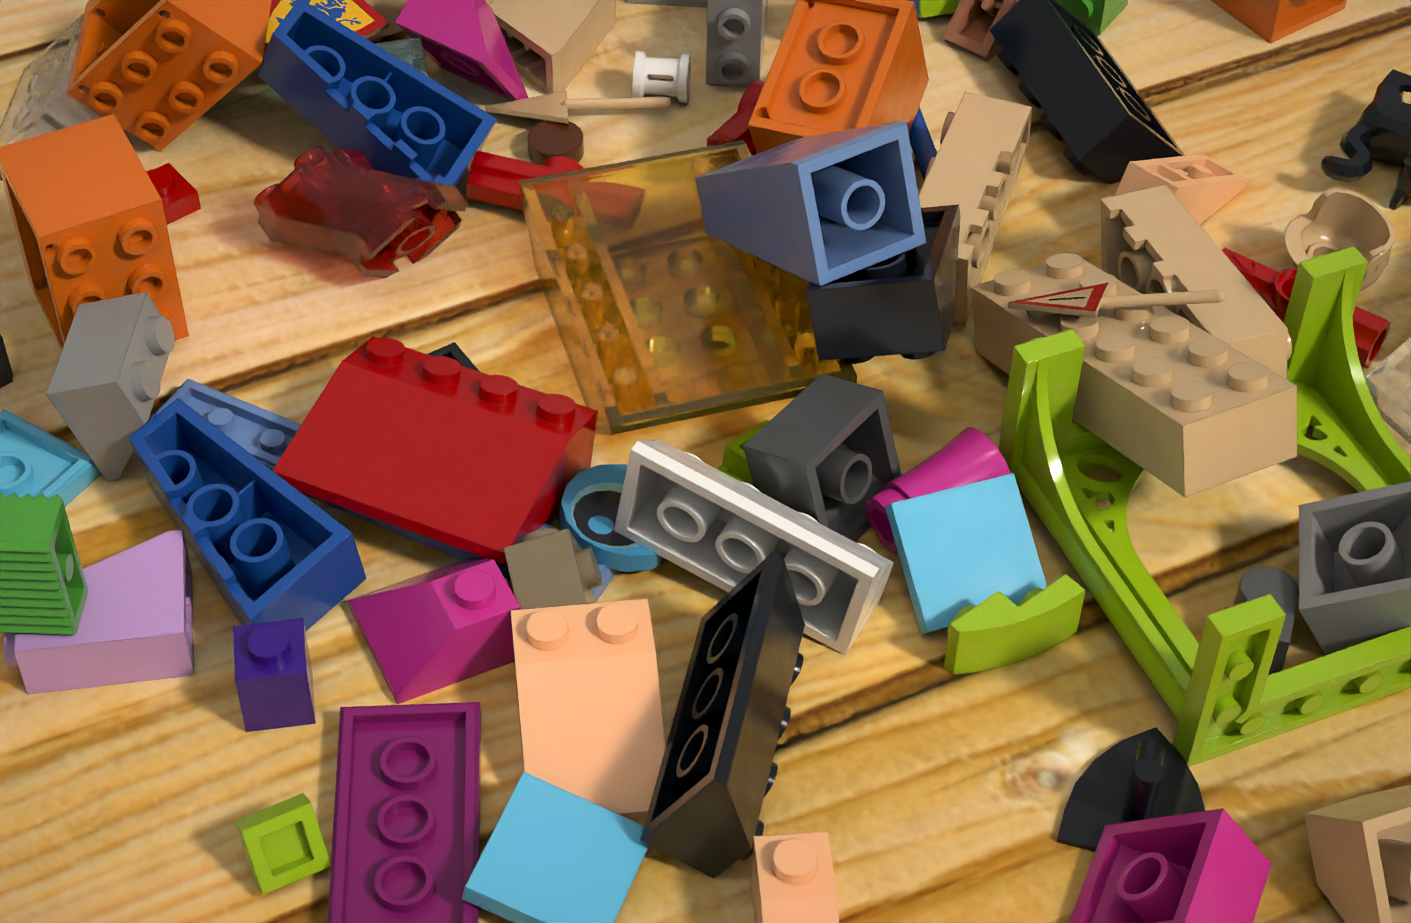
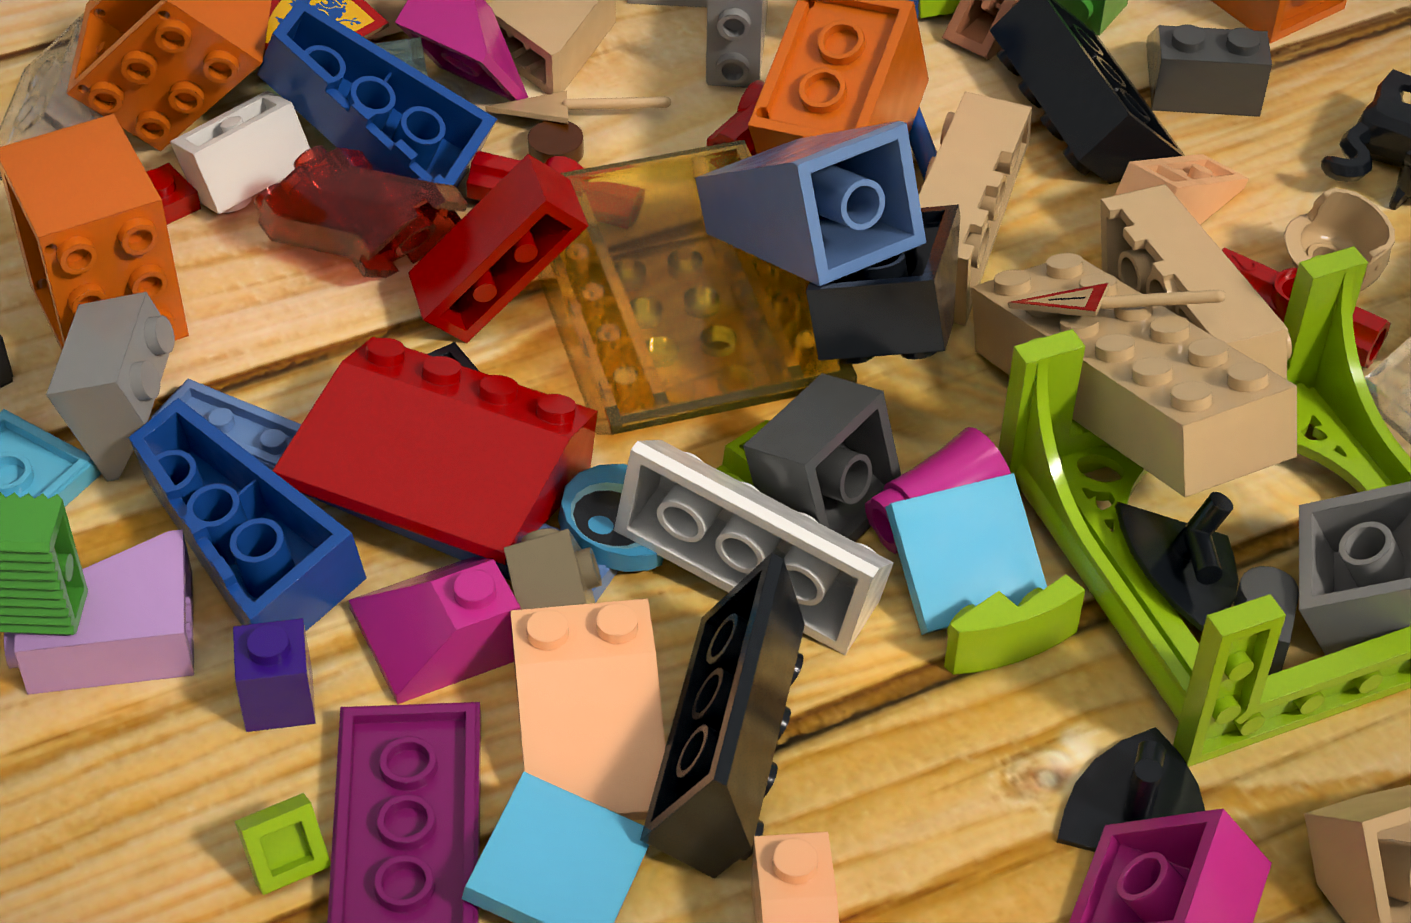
white bush [632,51,691,103] -> none
none -> white brick [170,90,316,214]
none -> red brick [408,154,589,343]
none -> black shield [1115,492,1239,632]
none -> dark grey slope [1146,24,1272,117]

